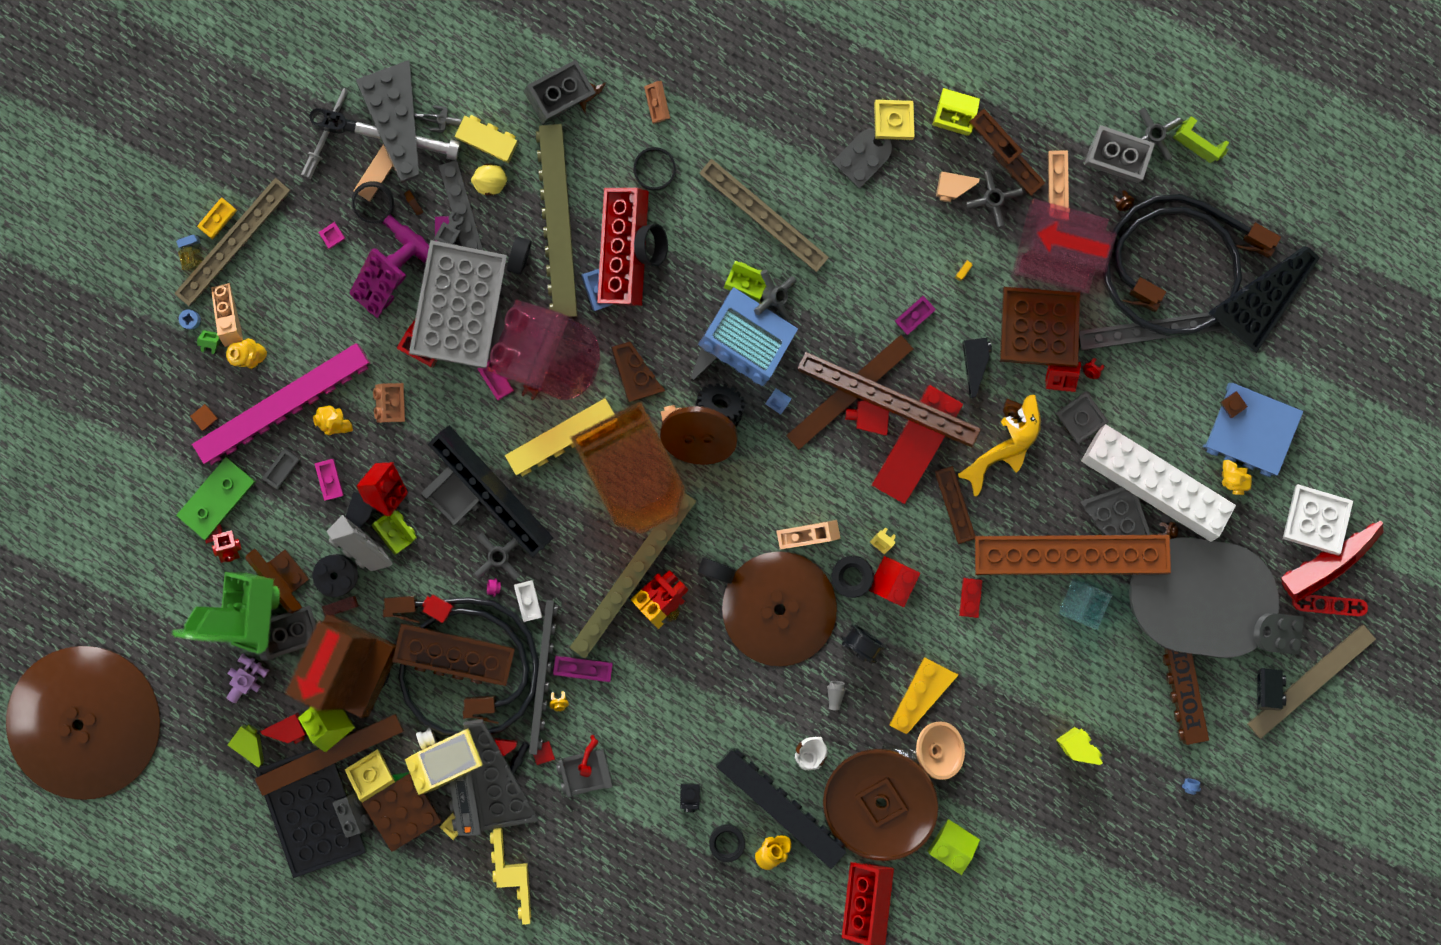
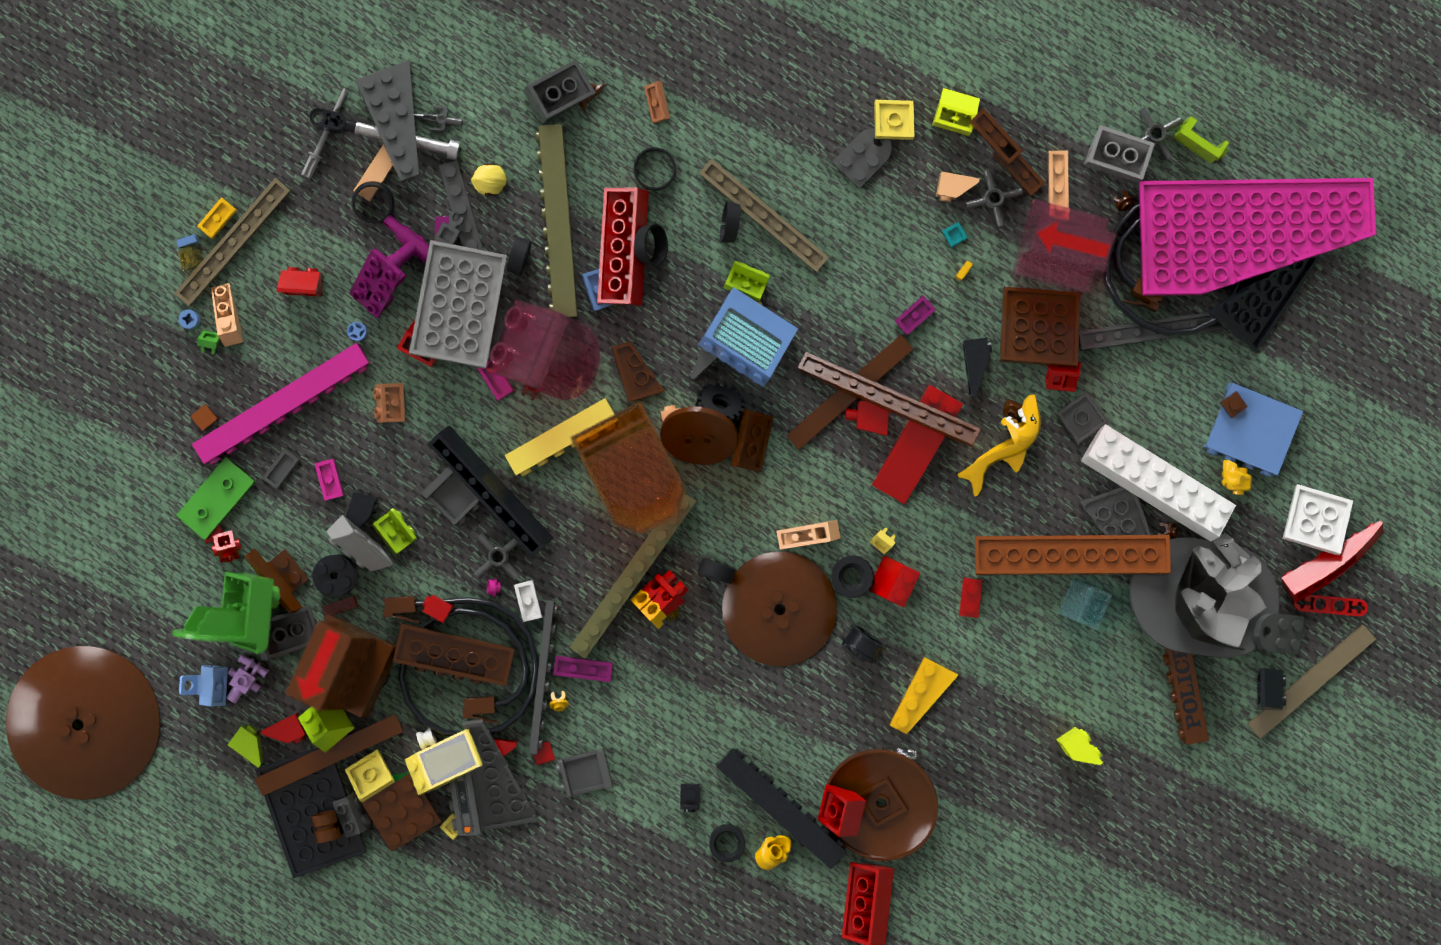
yellow head [226,338,267,369] -> none
yellow head [313,405,353,435] -> none
dark pink plate [318,222,346,249] -> none
red slope [356,462,408,516] -> none
reddish brown tile [404,190,423,215] -> none
light yellow brick [455,115,518,164] -> none
light yellow bracket [490,828,531,925] -> none
black bar [510,742,530,774] -> none
red piece [578,735,598,777] -> none
dark grey bar [754,270,796,321] -> none
medium blue plate [765,388,791,414] -> none
white hair [795,737,828,771] -> none
light grey cone [827,681,846,710] -> none
light nougat dish [916,722,965,780] -> none
lime slope [927,819,980,875] -> none
reddish brown tile [935,466,975,544] -> none
red plate [1083,358,1104,379] -> none
medium blue plate [1182,778,1201,794] -> none
none -> light blue piece [179,665,228,707]
none -> slope [277,267,323,297]
none -> reddish brown wheel [311,810,342,843]
none -> medium blue wheel [347,322,368,342]
none -> black tyre [720,200,741,243]
none -> reddish brown tile [731,409,774,472]
none -> red slope [817,785,866,837]
none -> teal tile [941,222,968,248]
none -> dark pink wing [1139,178,1376,296]
none -> light grey piece [1175,533,1267,650]

